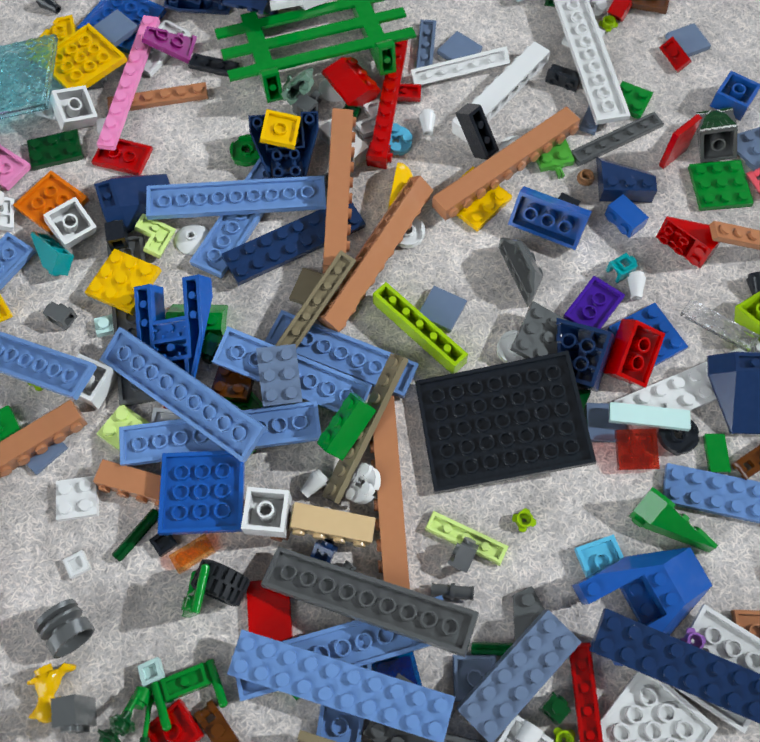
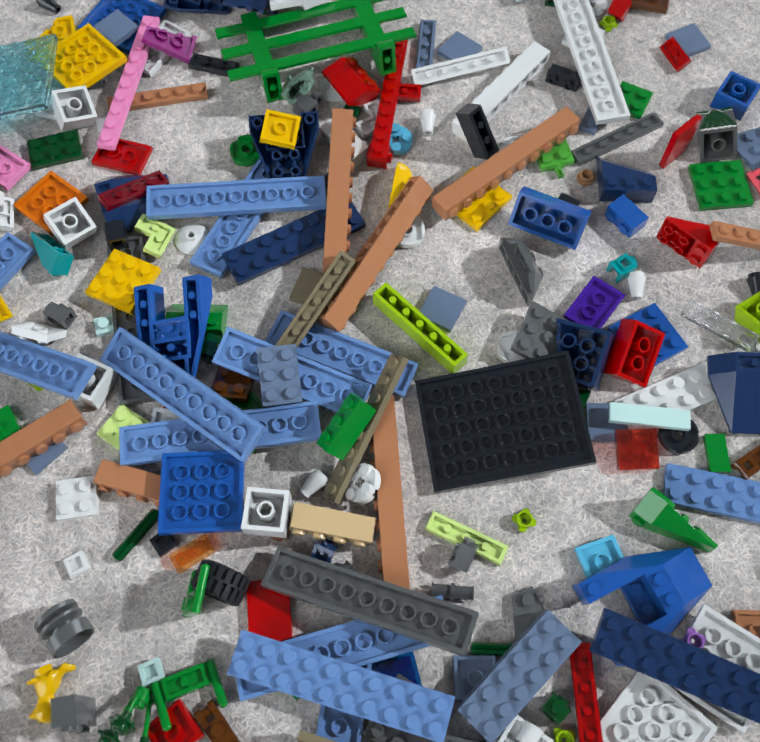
none -> white plate [11,321,67,344]
none -> dark red tile [98,170,169,211]

